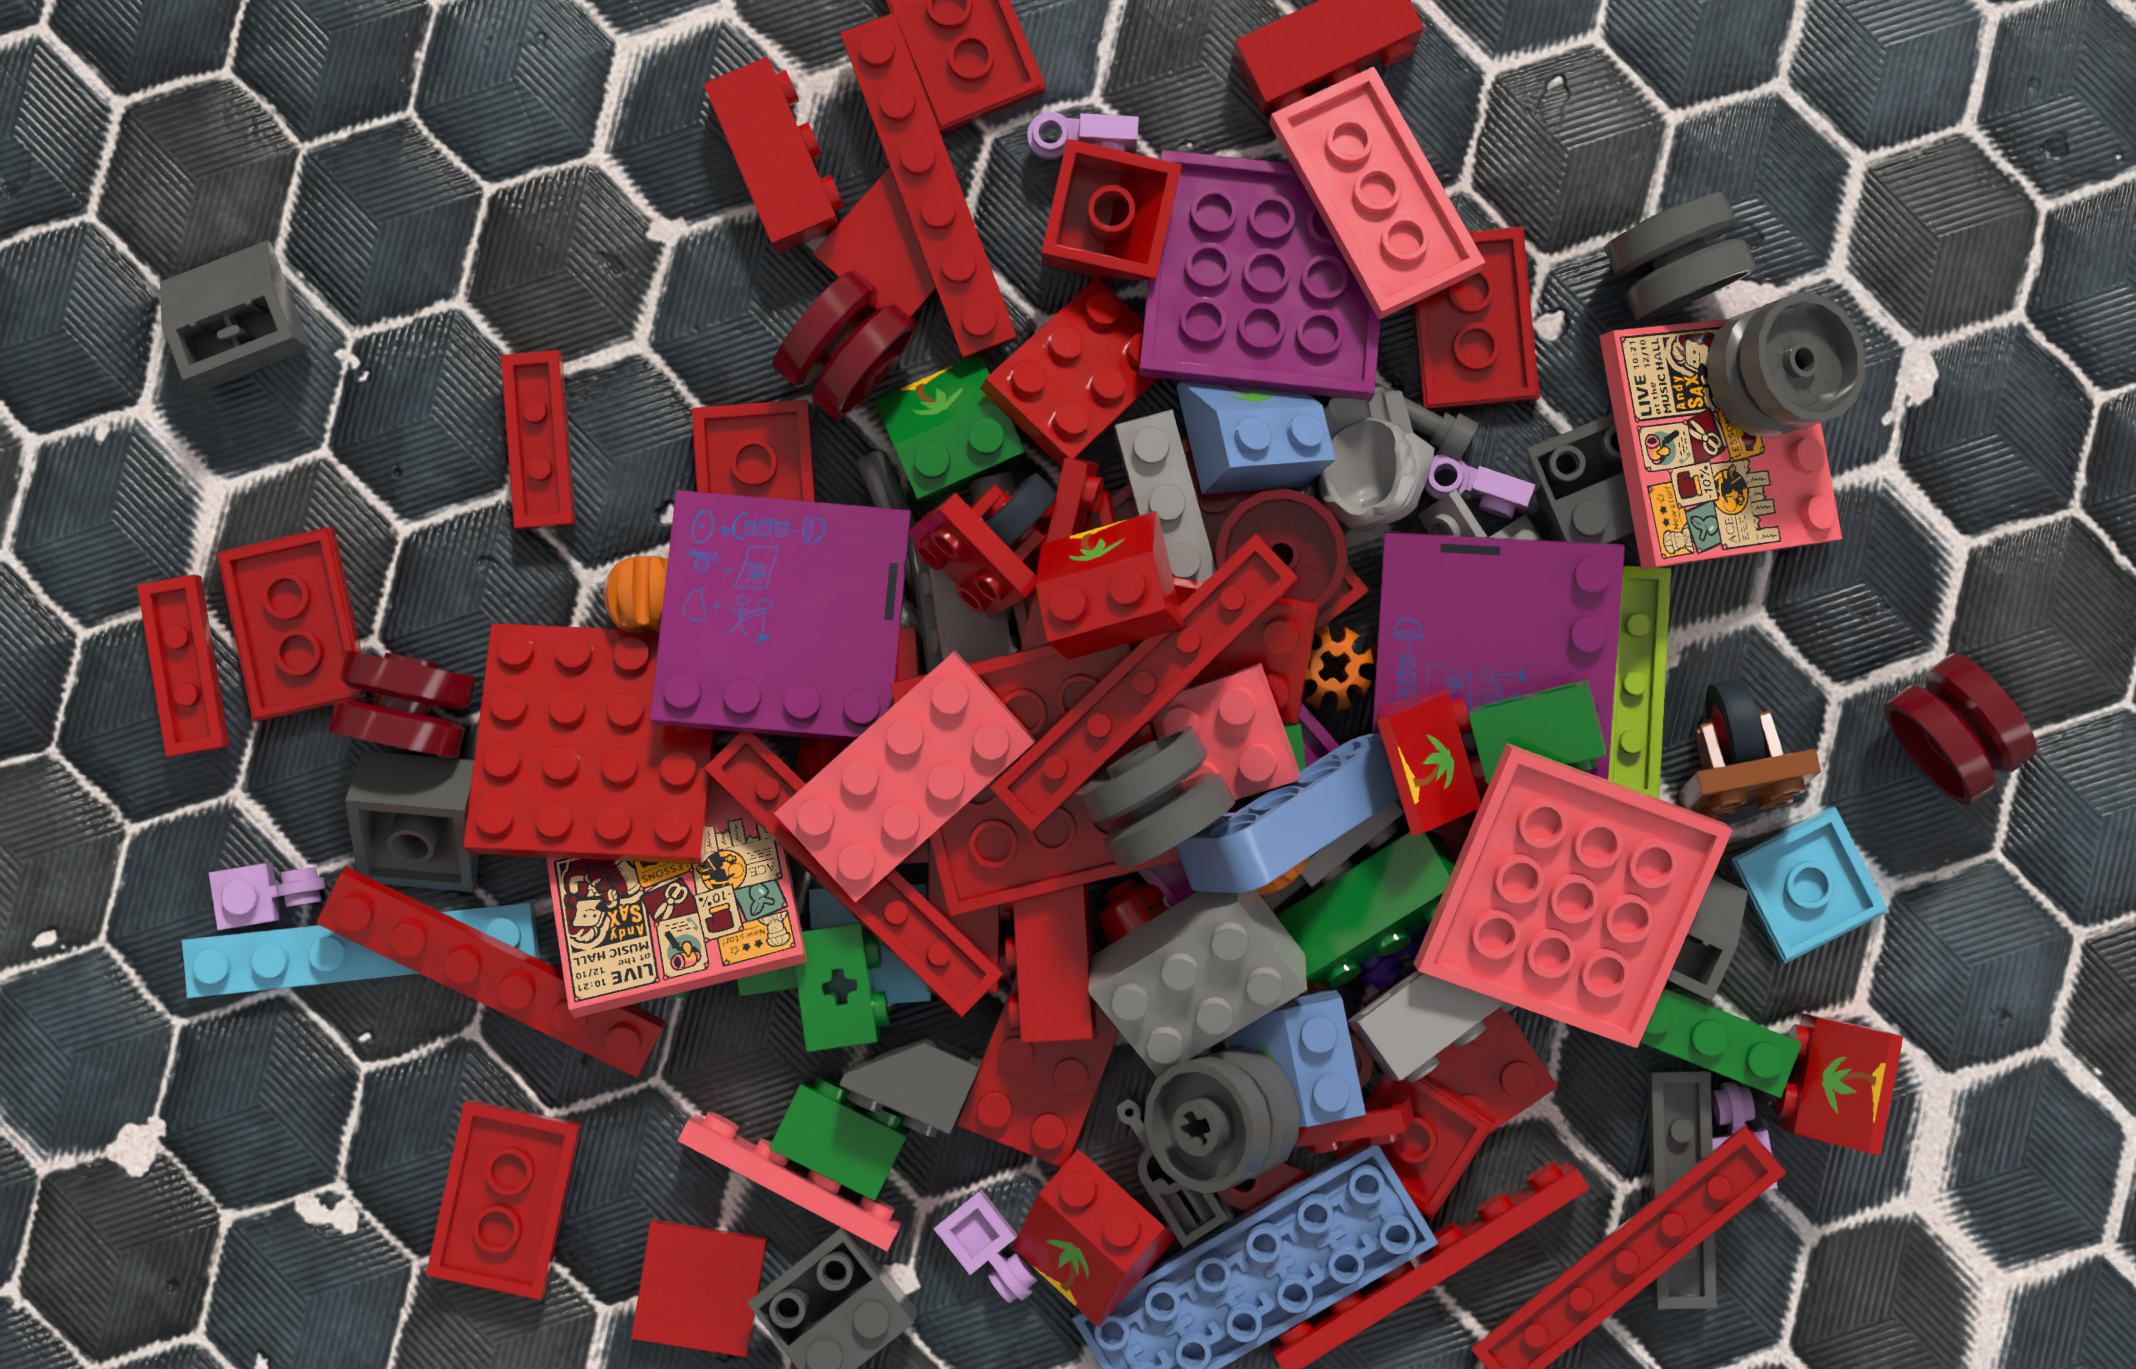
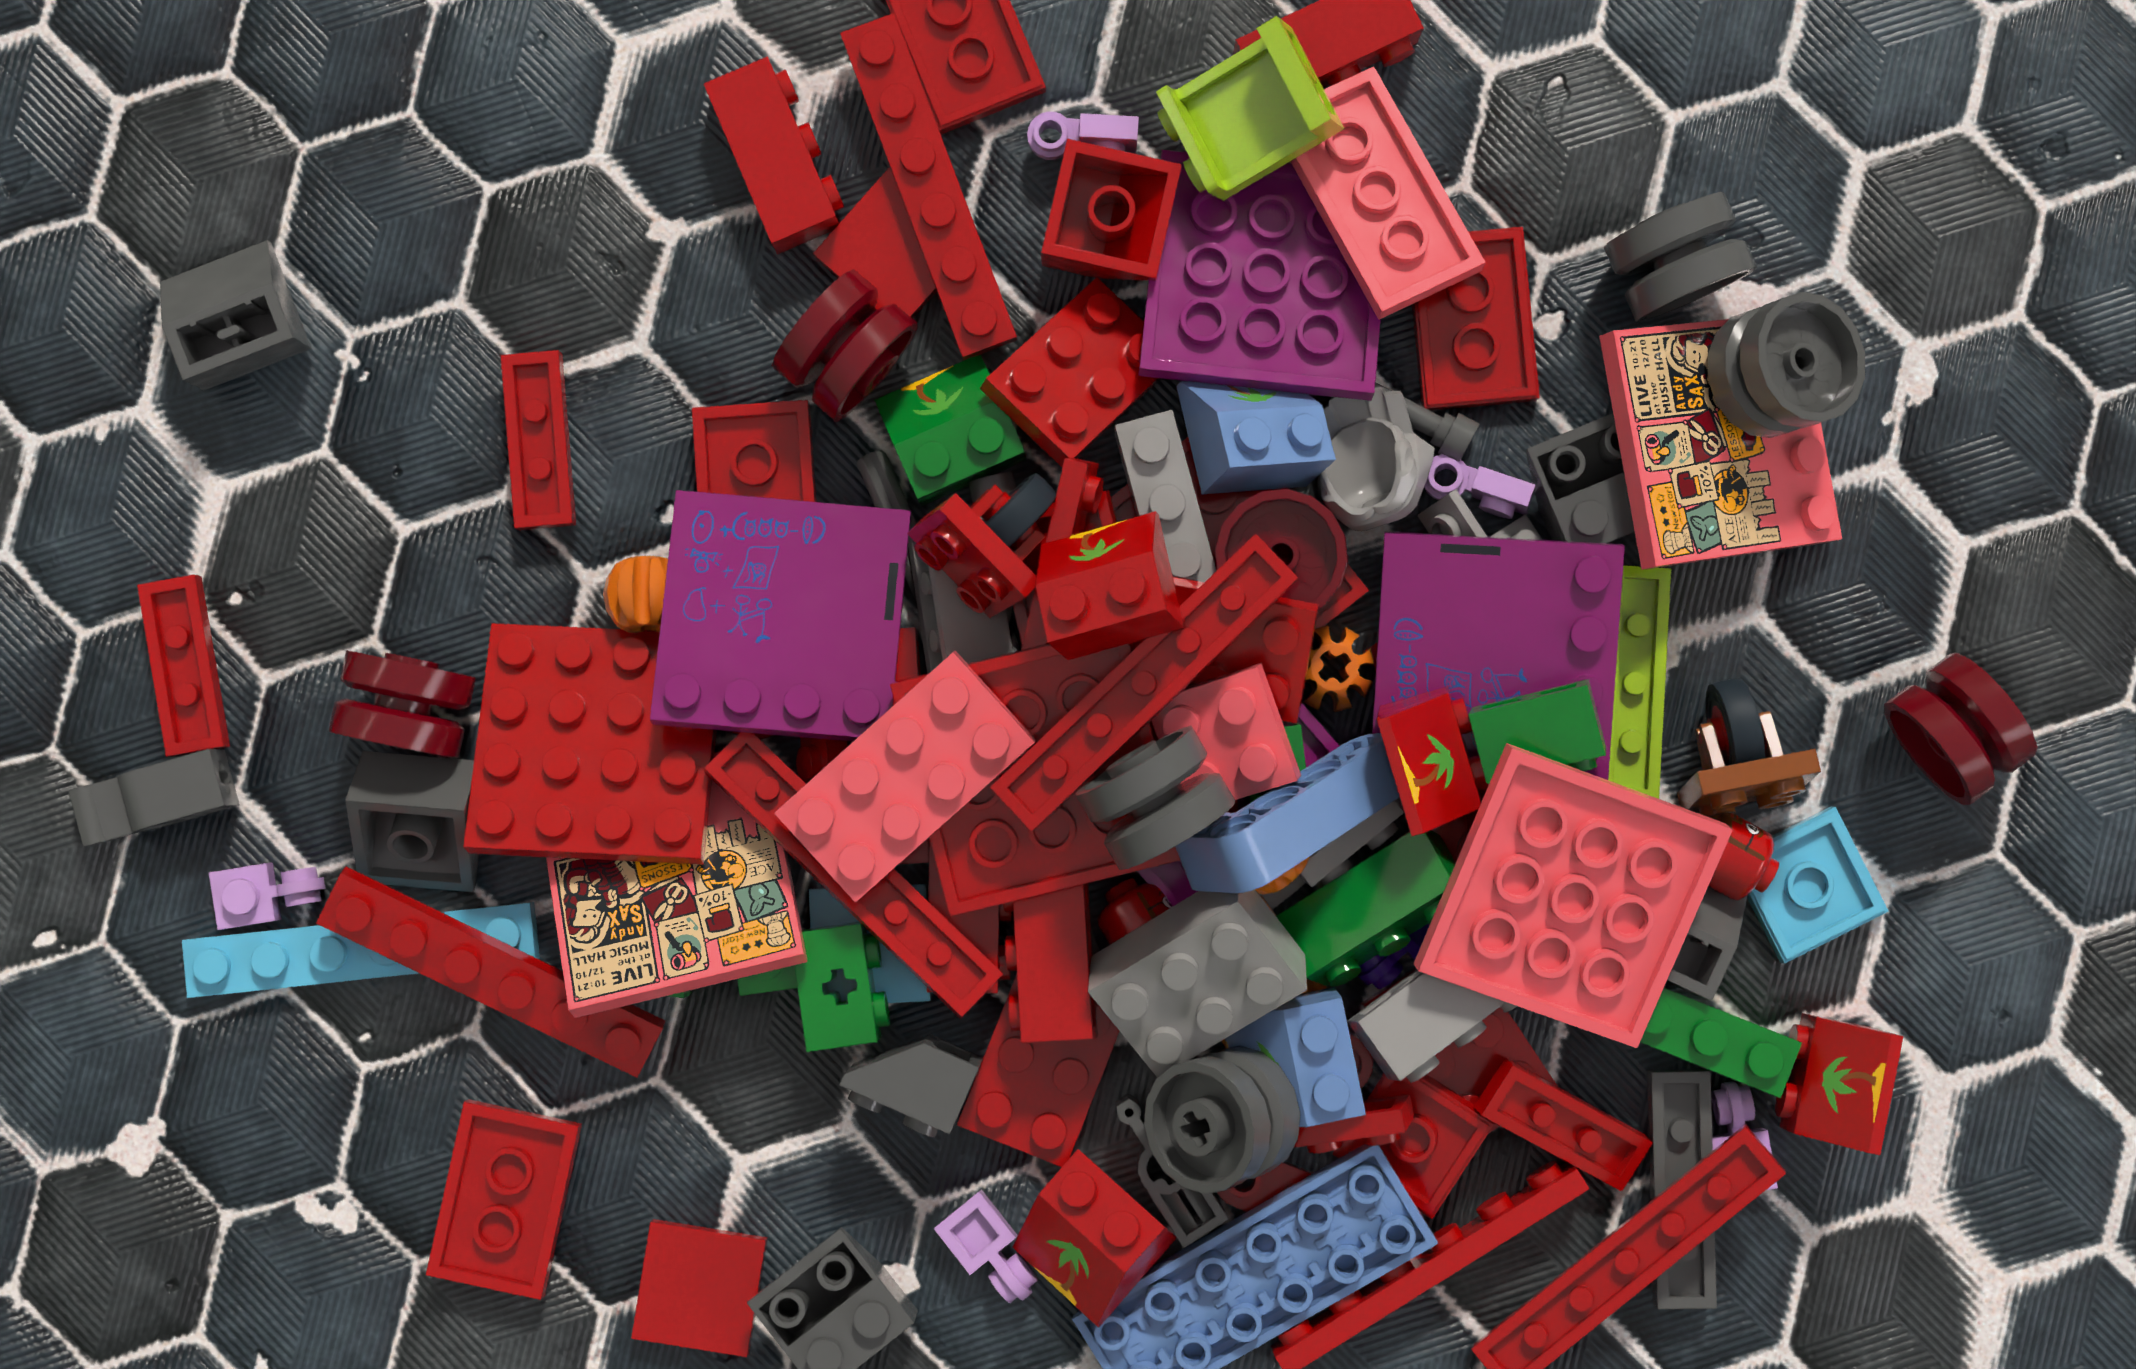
red tile [217,527,371,723] -> none
coral plate [677,1111,901,1251] -> none
green brick [769,1076,910,1201] -> none
none -> dark grey piece [68,749,240,847]
none -> lime panel [1156,16,1345,201]
none -> red plate [1474,1058,1653,1192]
none -> red head [1708,813,1779,900]

